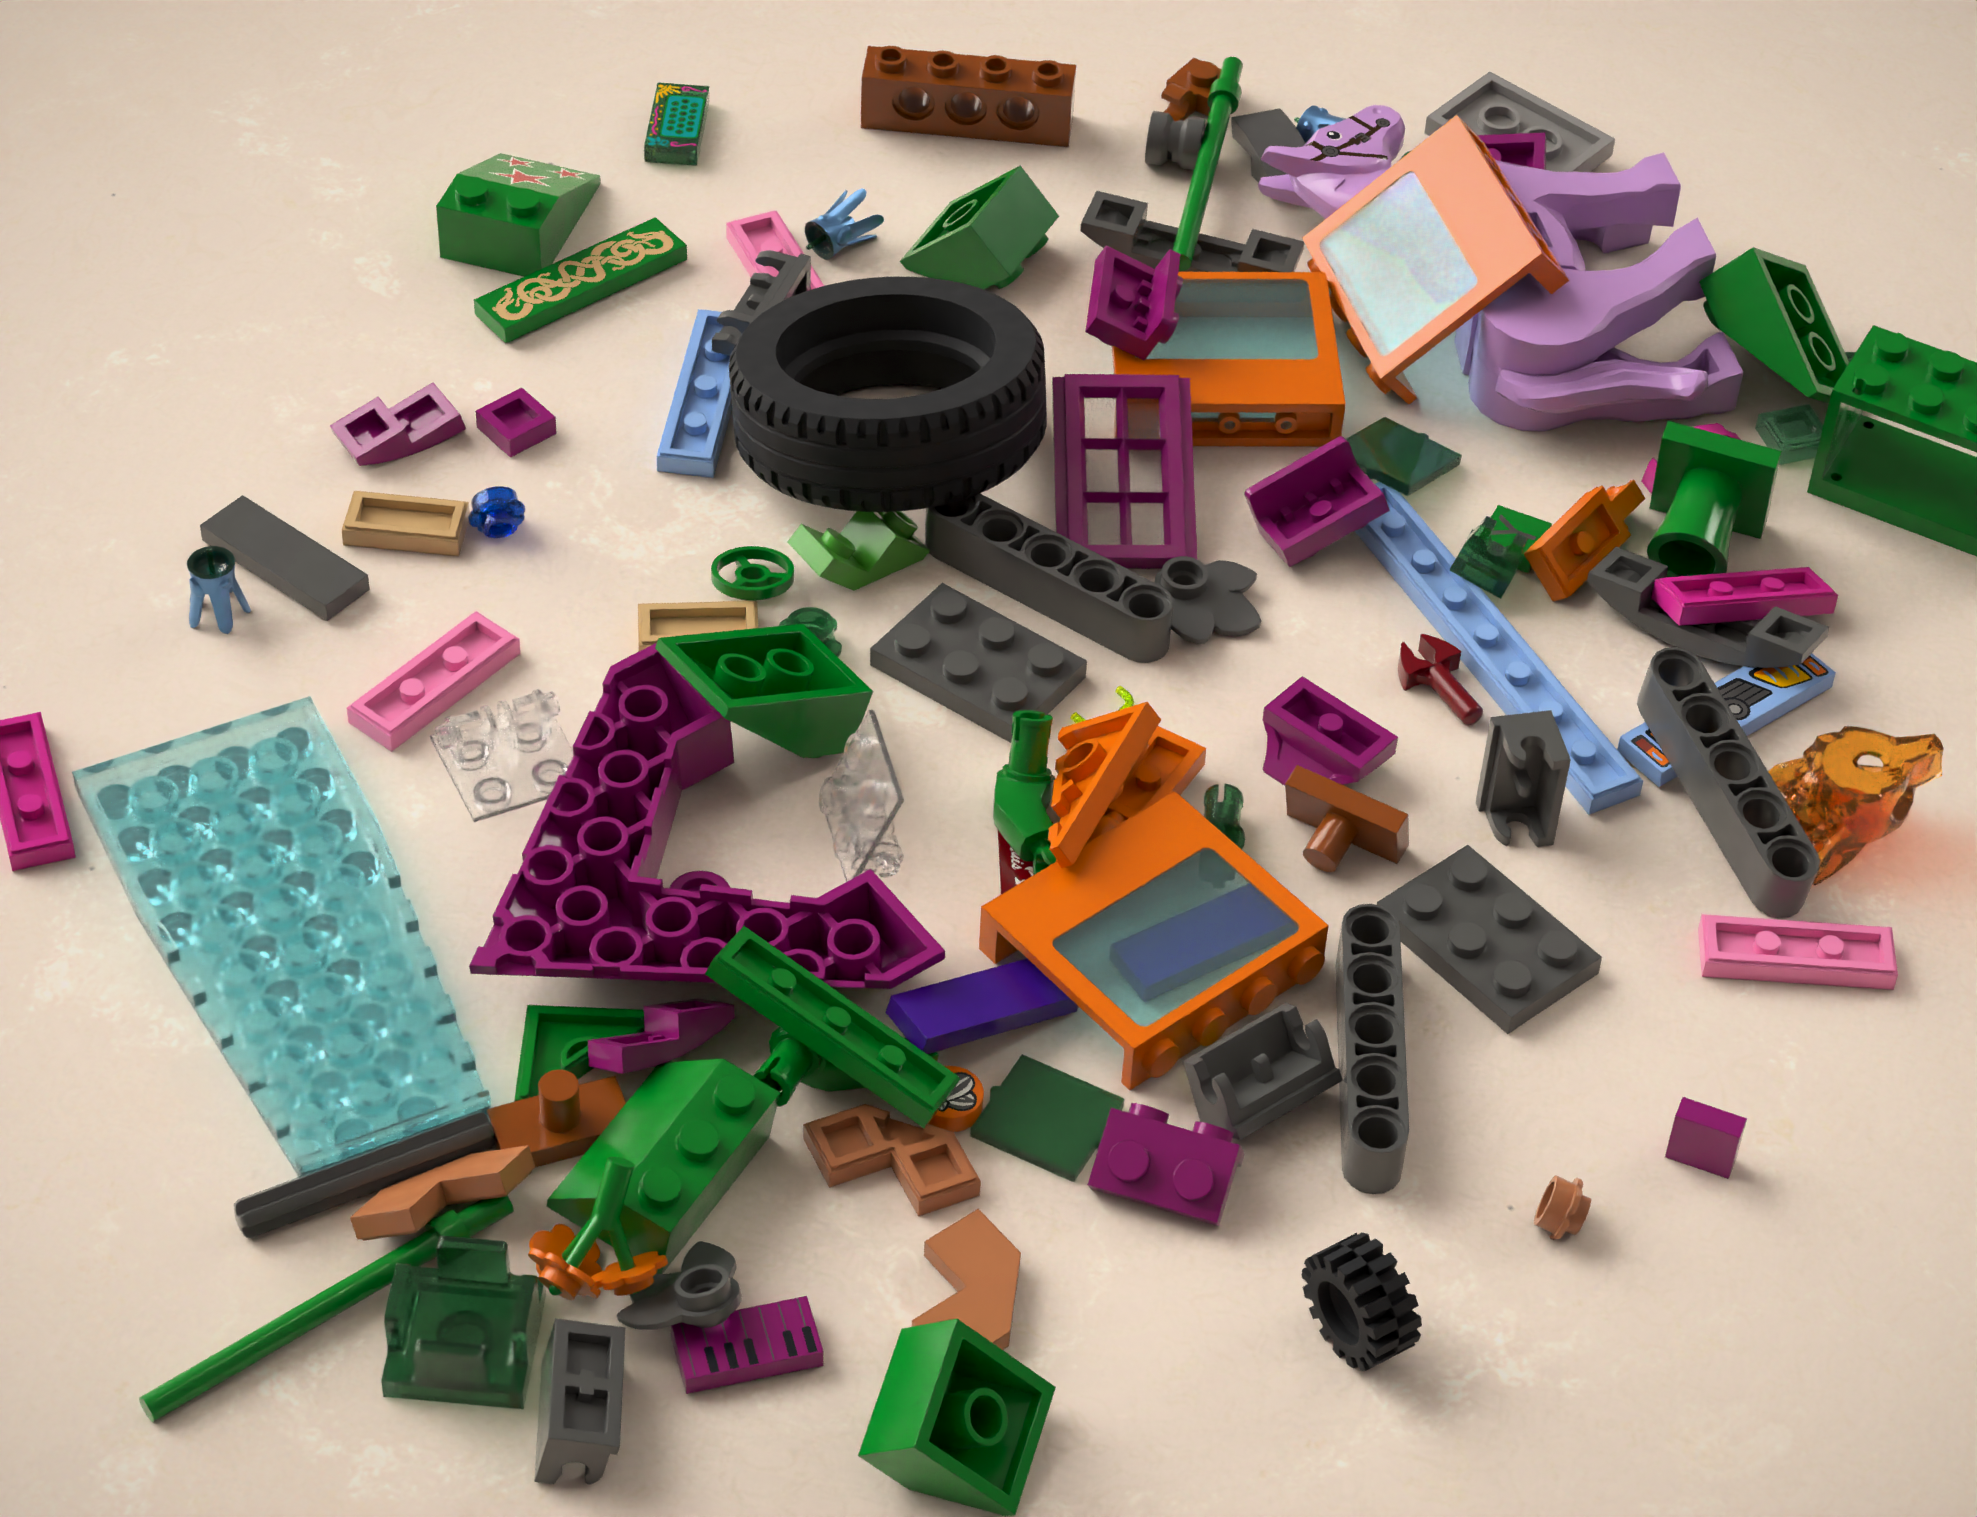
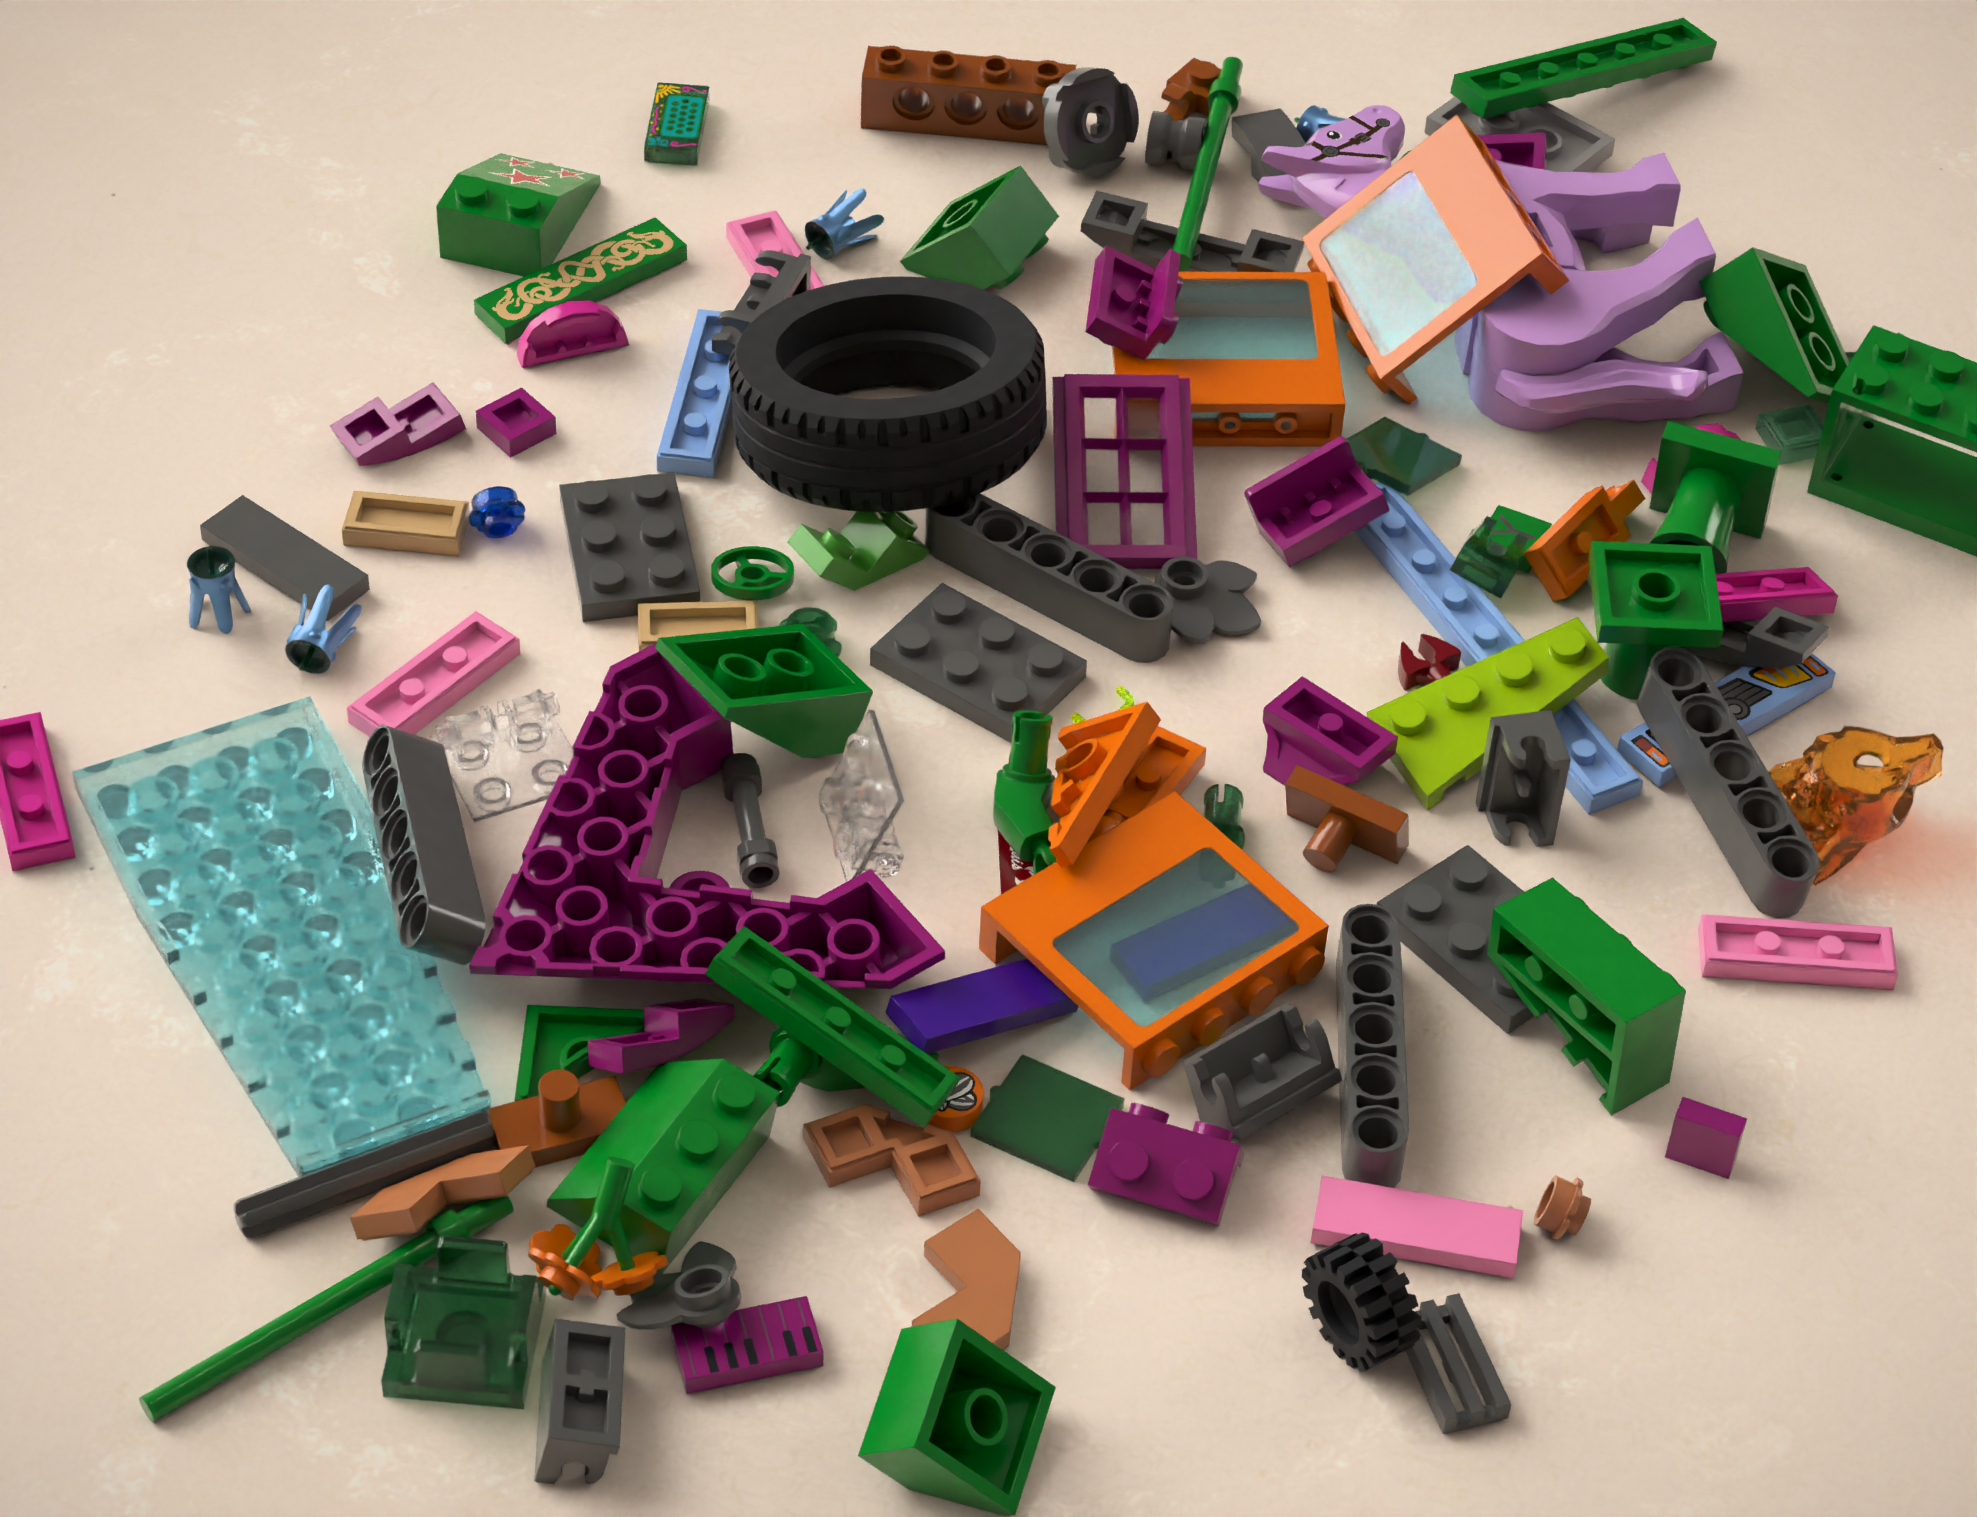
none -> flat silver piece [285,584,362,674]
none -> dark grey beam [362,724,486,965]
none -> dark pink tile [517,300,629,368]
none -> dark grey plate [559,472,701,622]
none -> dark grey bar [720,753,780,888]
none -> dark grey plate [1042,67,1139,176]
none -> bright pink tile [1311,1176,1523,1278]
none -> lime wing [1367,617,1609,811]
none -> dark grey tile [1405,1293,1511,1434]
none -> green plate [1450,18,1717,118]
none -> green wedge [1487,877,1686,1116]
none -> green plant [1588,541,1723,700]

